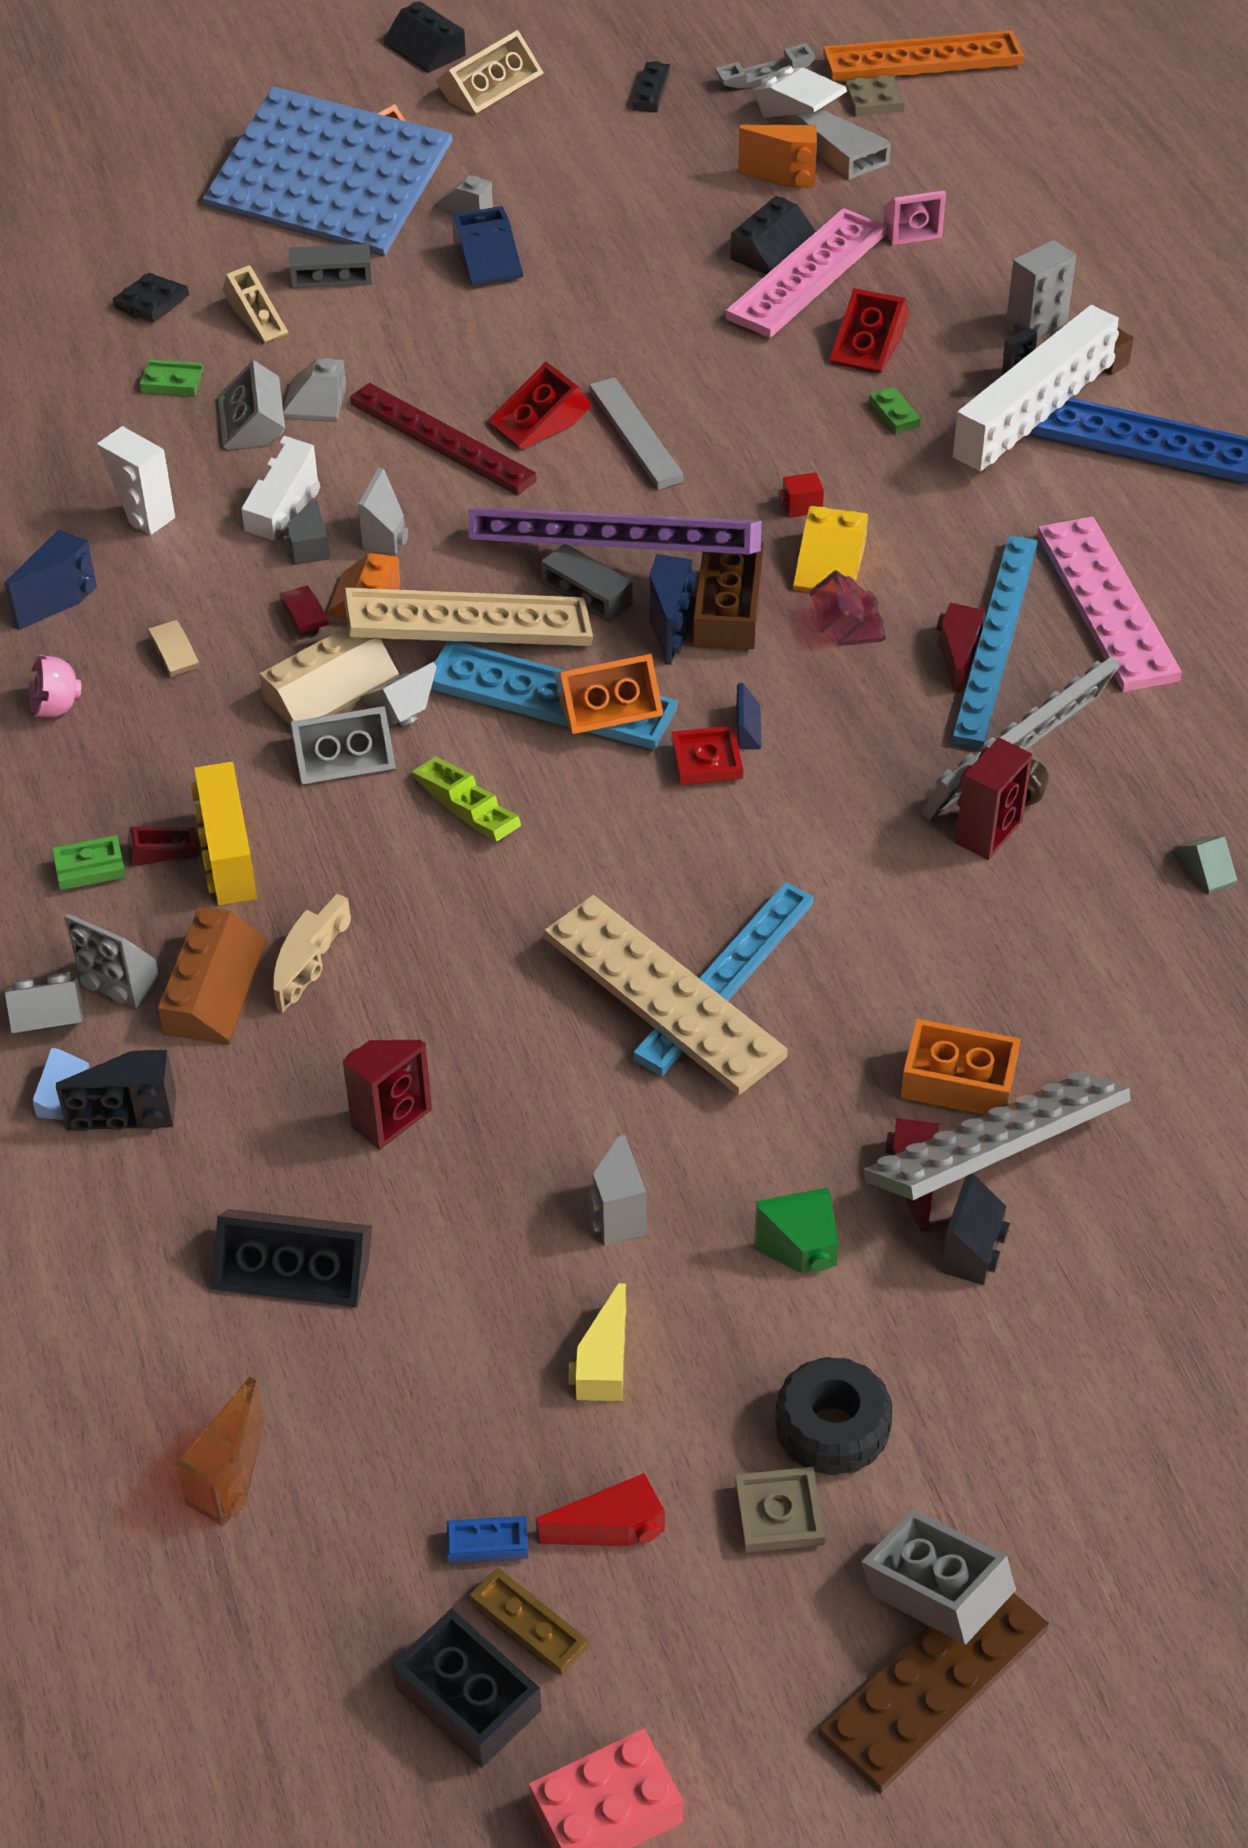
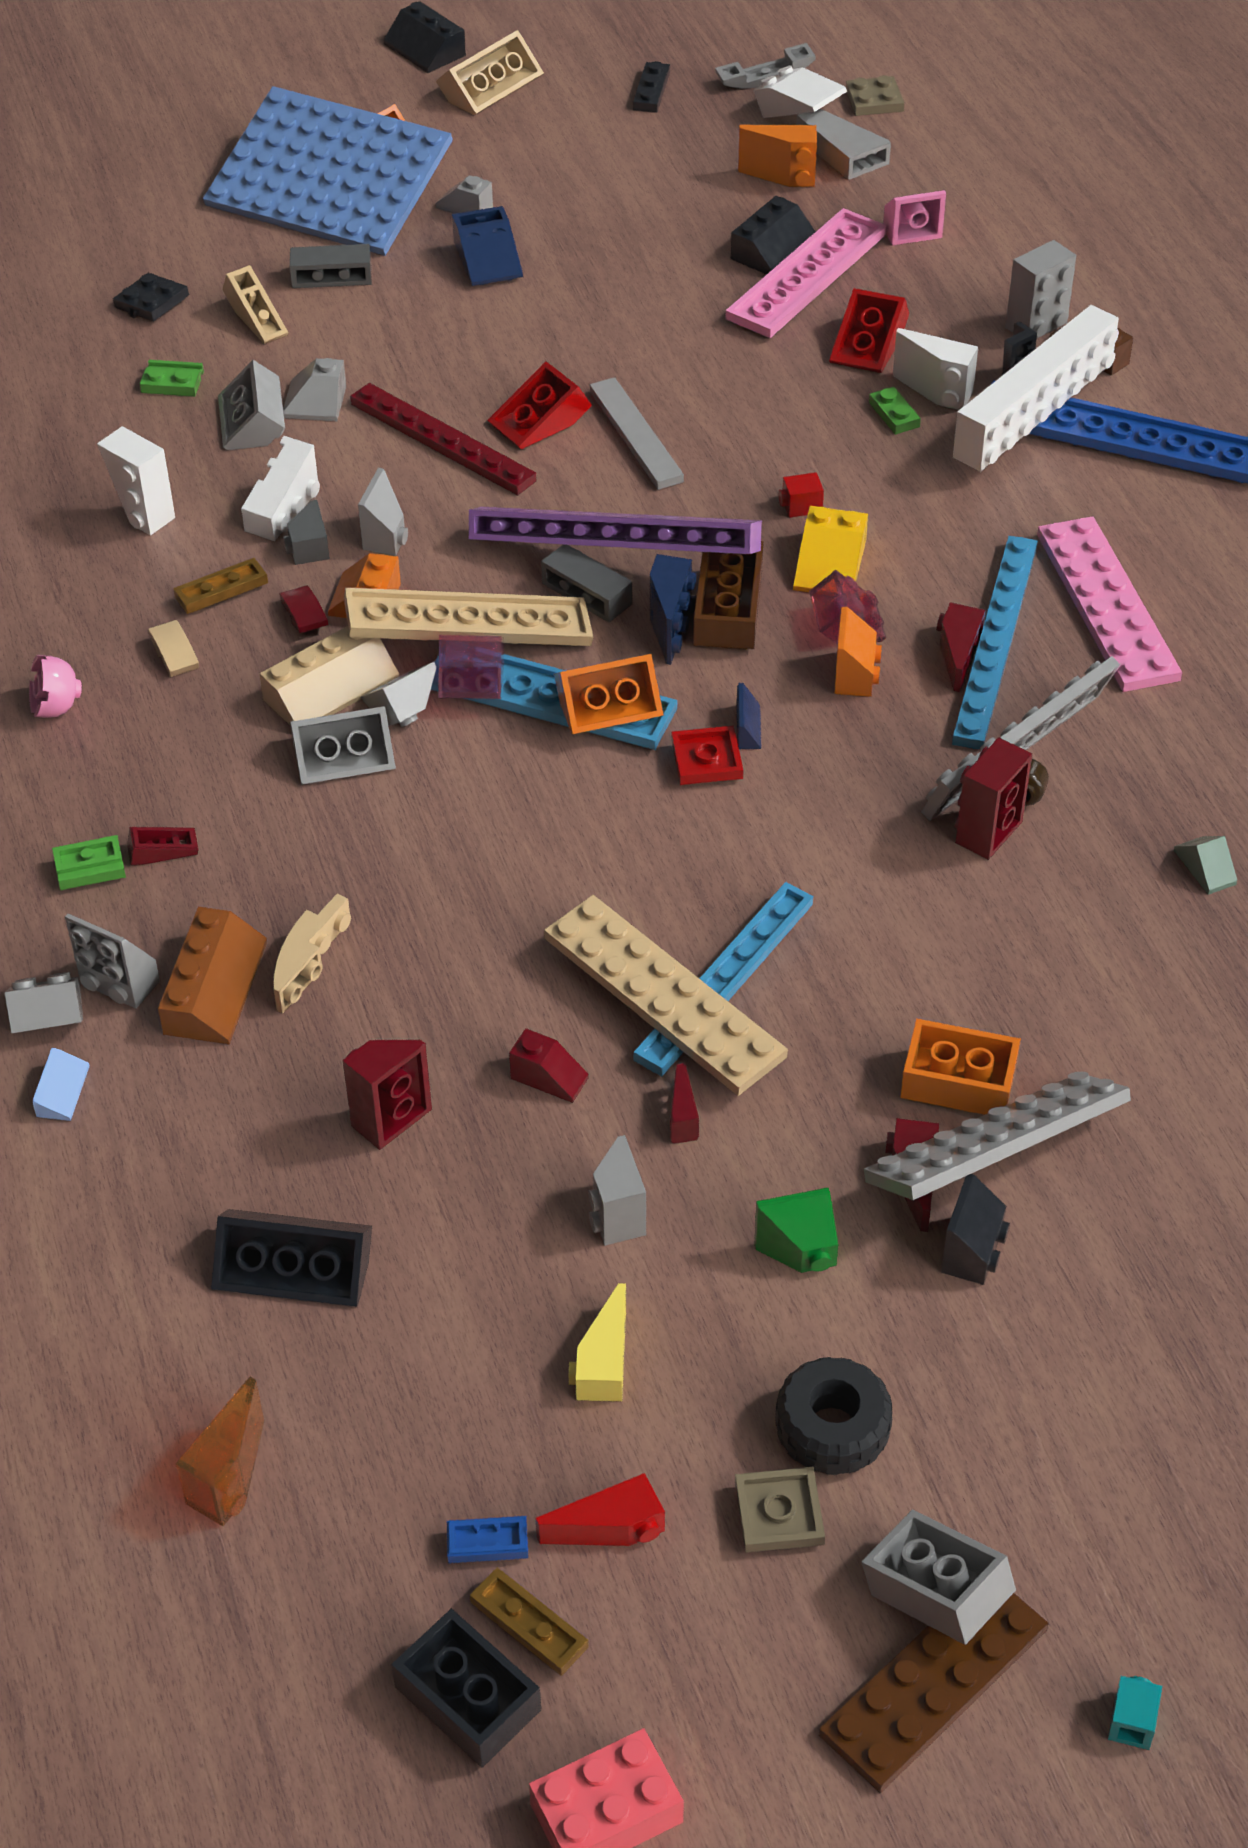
dark blue slope [4,529,97,630] -> none
black slope [55,1050,176,1131] -> none
yellow brick [190,761,257,906] -> none
lime slope [411,756,521,842] -> none
orange plate [823,30,1024,82] -> none
none -> pearl gold plate [173,558,268,614]
none -> clear pink slope [438,635,504,699]
none -> dark red slope [509,1028,589,1103]
none -> dark red slope [670,1063,699,1144]
none -> orange slope [834,607,882,697]
none -> white slope [893,328,978,410]
none -> teal brick [1108,1676,1163,1750]

